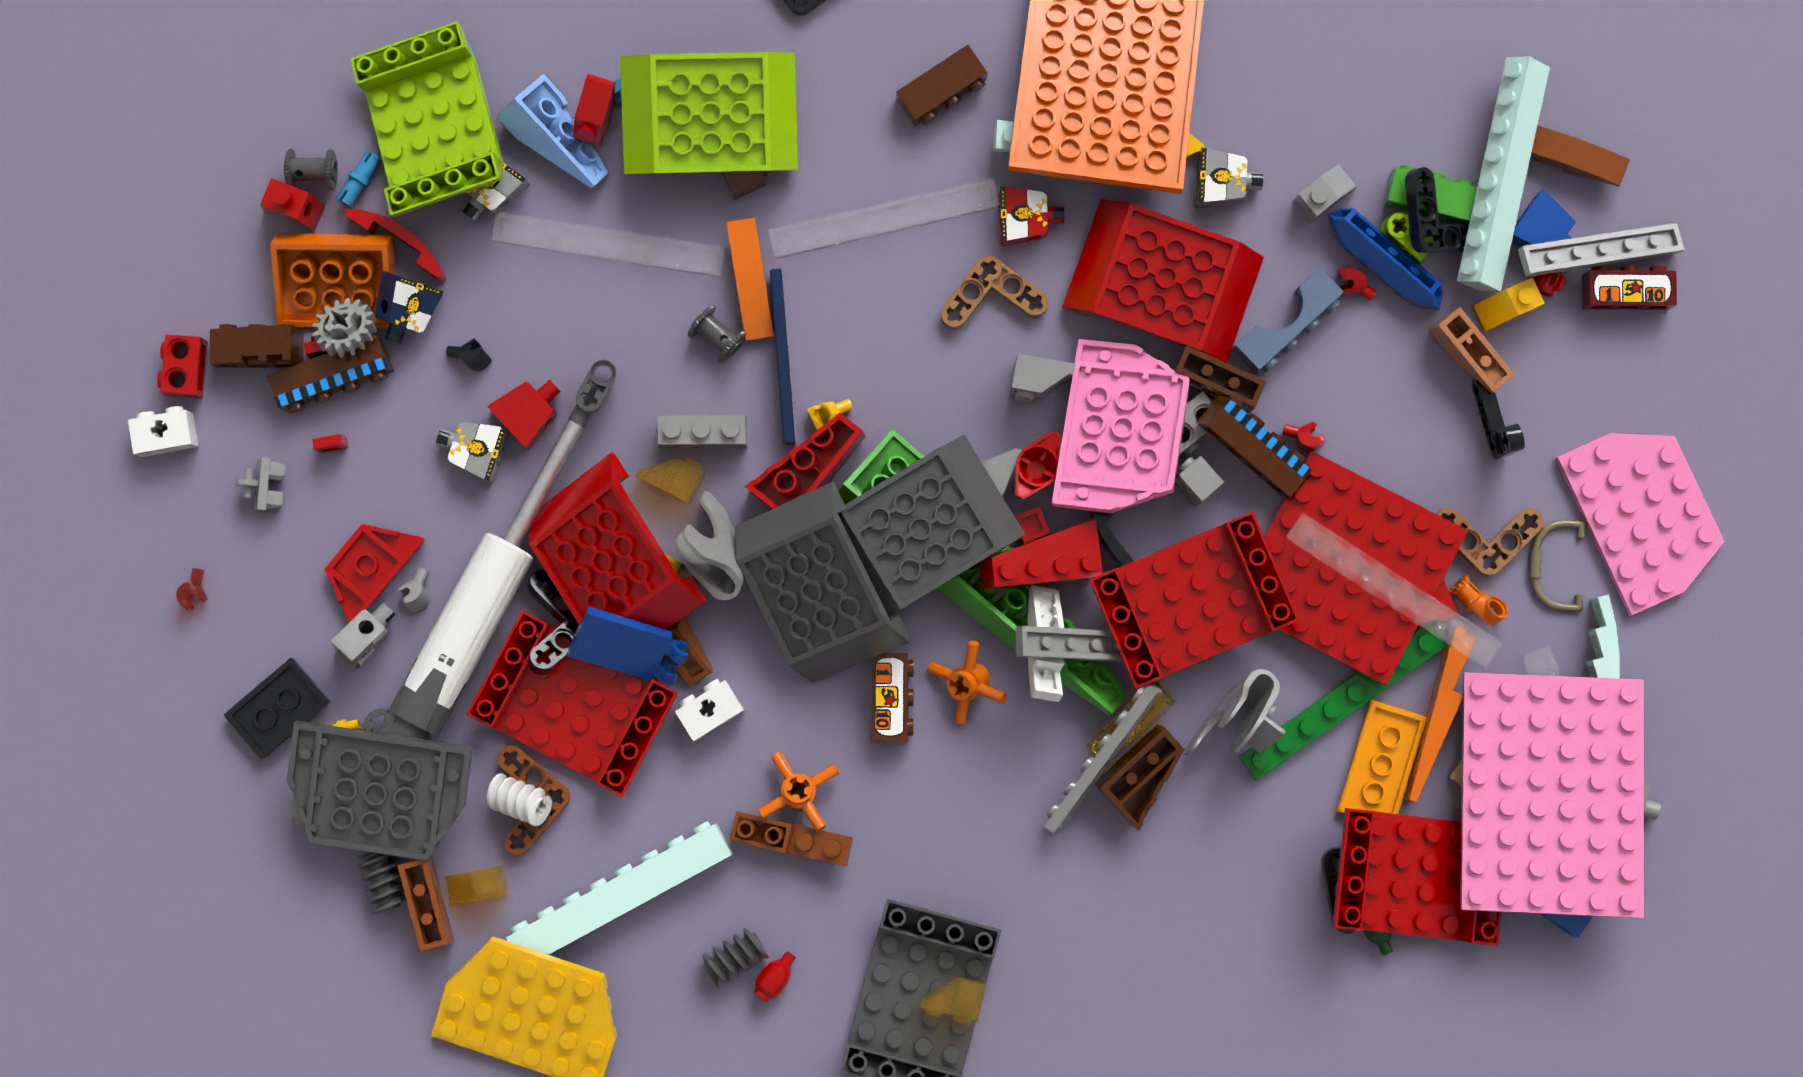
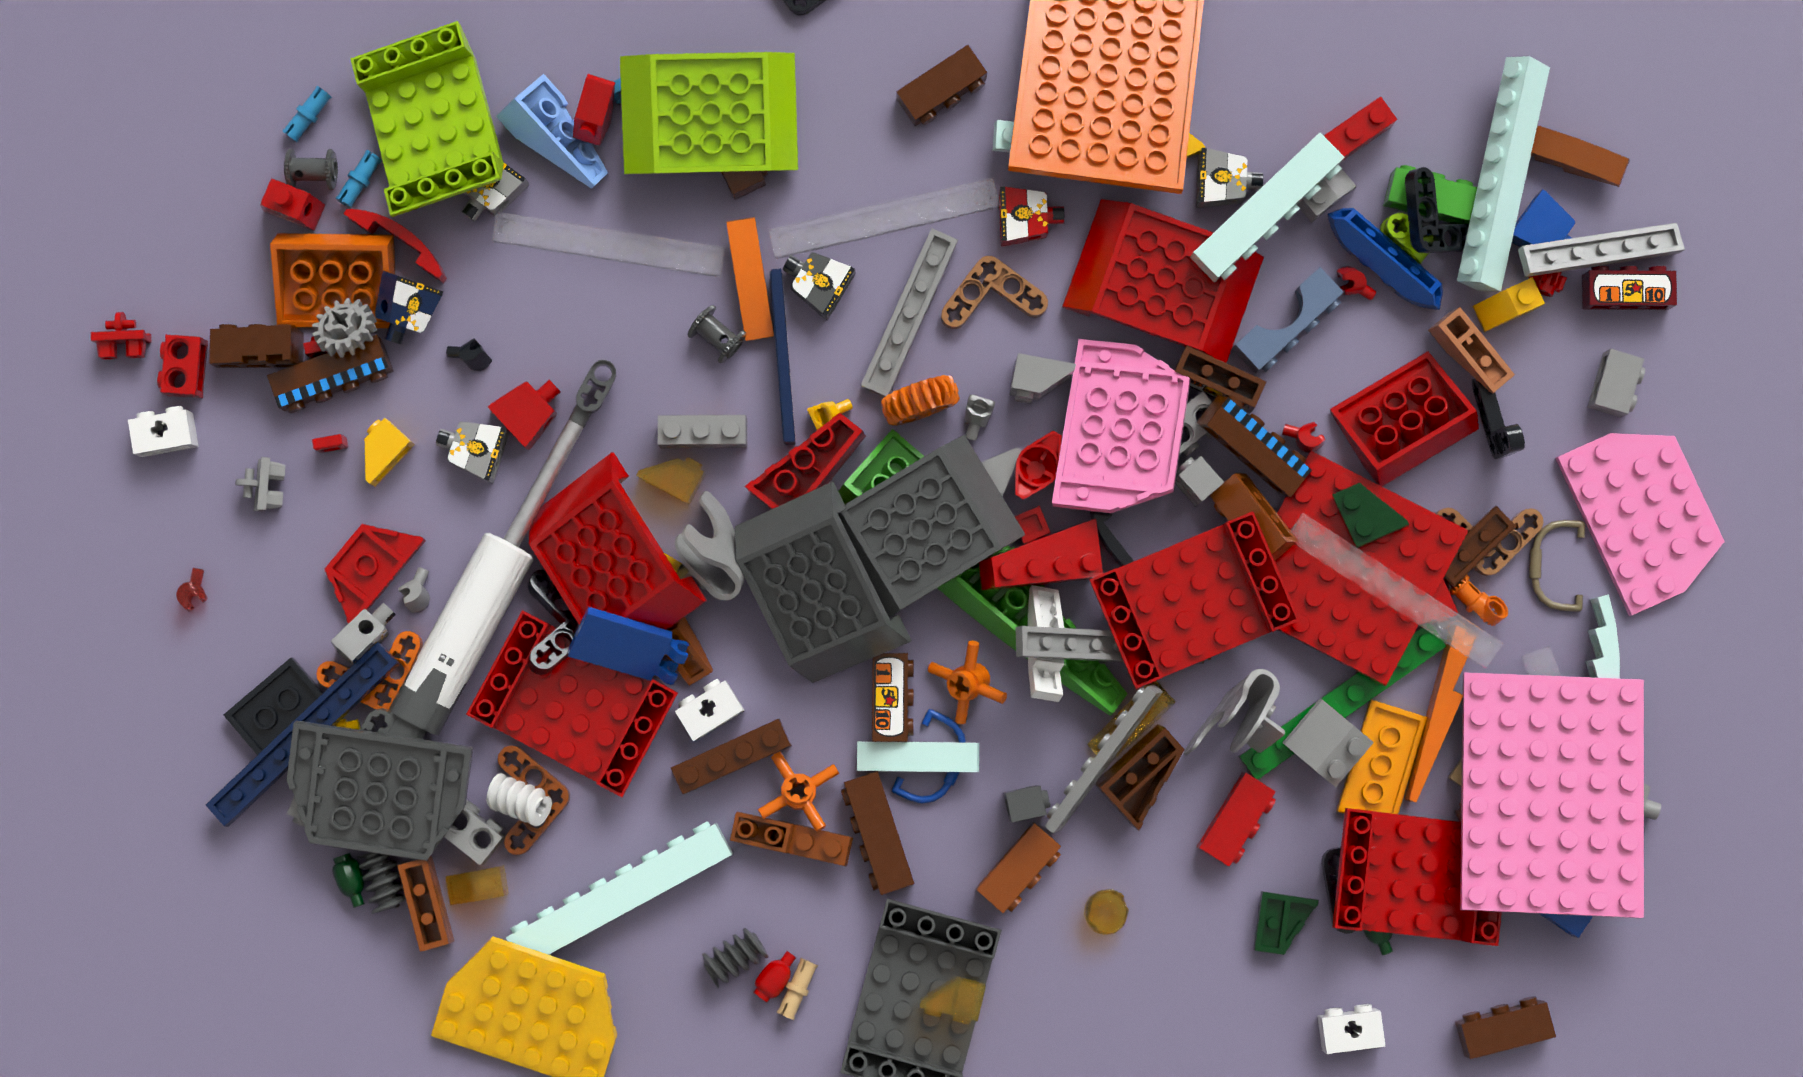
none -> red hips [91,312,151,360]
none -> dark blue plate [206,642,400,827]
none -> dark azure pin [282,86,332,142]
none -> orange beam [316,631,423,709]
none -> dark green plant [332,853,365,908]
none -> yellow slope [364,418,415,487]
none -> light grey brick [444,800,505,865]
none -> reddish brown brick [671,719,792,794]
none -> tan pin [777,958,818,1020]
none -> torso [782,252,856,321]
none -> reddish brown brick [841,771,915,895]
none -> light aqua slope [857,741,979,772]
none -> light grey plate [861,228,958,397]
none -> orange gear [881,375,960,426]
none -> blue piece [892,709,966,804]
none -> light grey piece [964,395,995,440]
none -> dark orange brick [975,822,1061,913]
none -> dark grey brick [1003,785,1051,823]
none -> clear yellow hair [1084,889,1129,935]
none -> light aqua brick [1190,132,1345,282]
none -> red brick [1196,772,1276,867]
none -> dark orange brick [1210,473,1298,561]
none -> dark green wing [1253,891,1319,955]
none -> light grey slope [1282,698,1374,787]
none -> white brick [1317,1004,1386,1054]
none -> red brick [1324,96,1398,162]
none -> red slope [1330,351,1479,486]
none -> dark green wing [1332,483,1409,549]
none -> reddish brown tile [1444,506,1517,587]
none -> reddish brown brick [1455,996,1556,1059]
none -> light grey brick [1587,349,1645,417]

